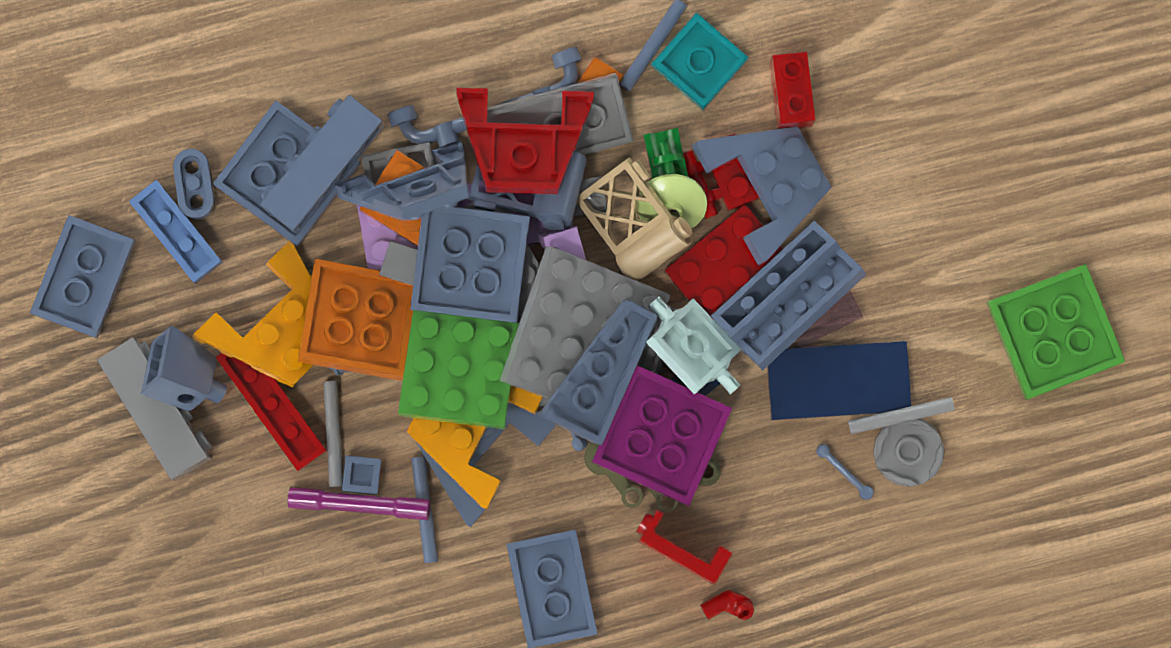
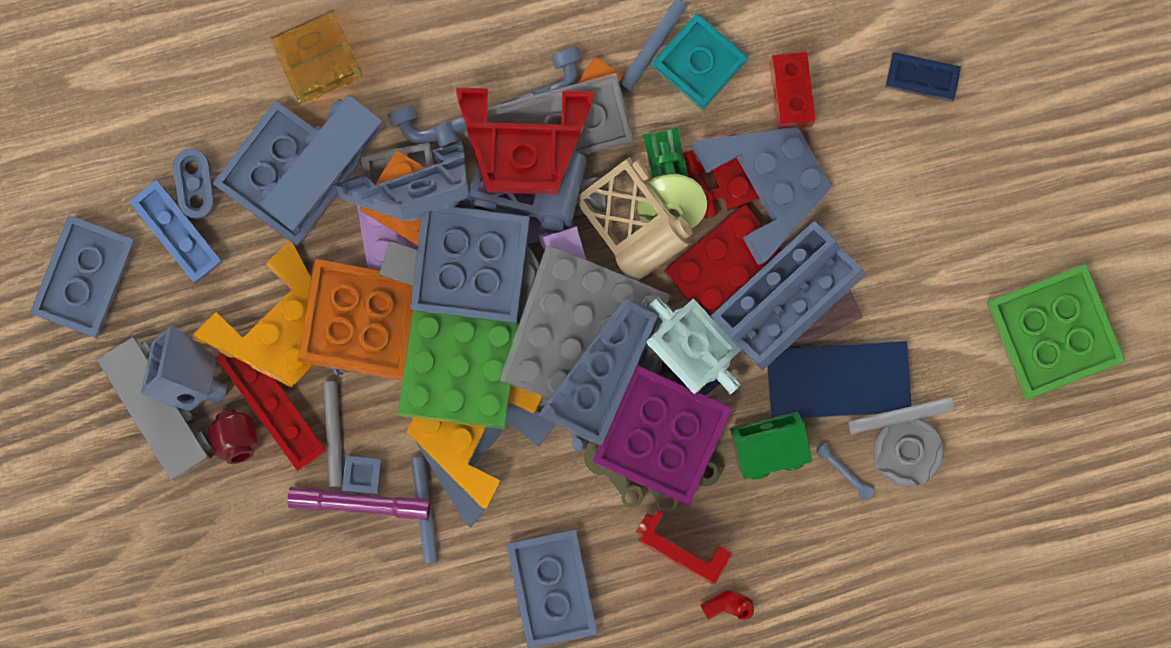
none -> dark red head [208,409,259,464]
none -> clear yellow slope [270,10,363,104]
none -> green brick [730,411,813,480]
none -> dark blue plate [885,52,961,102]

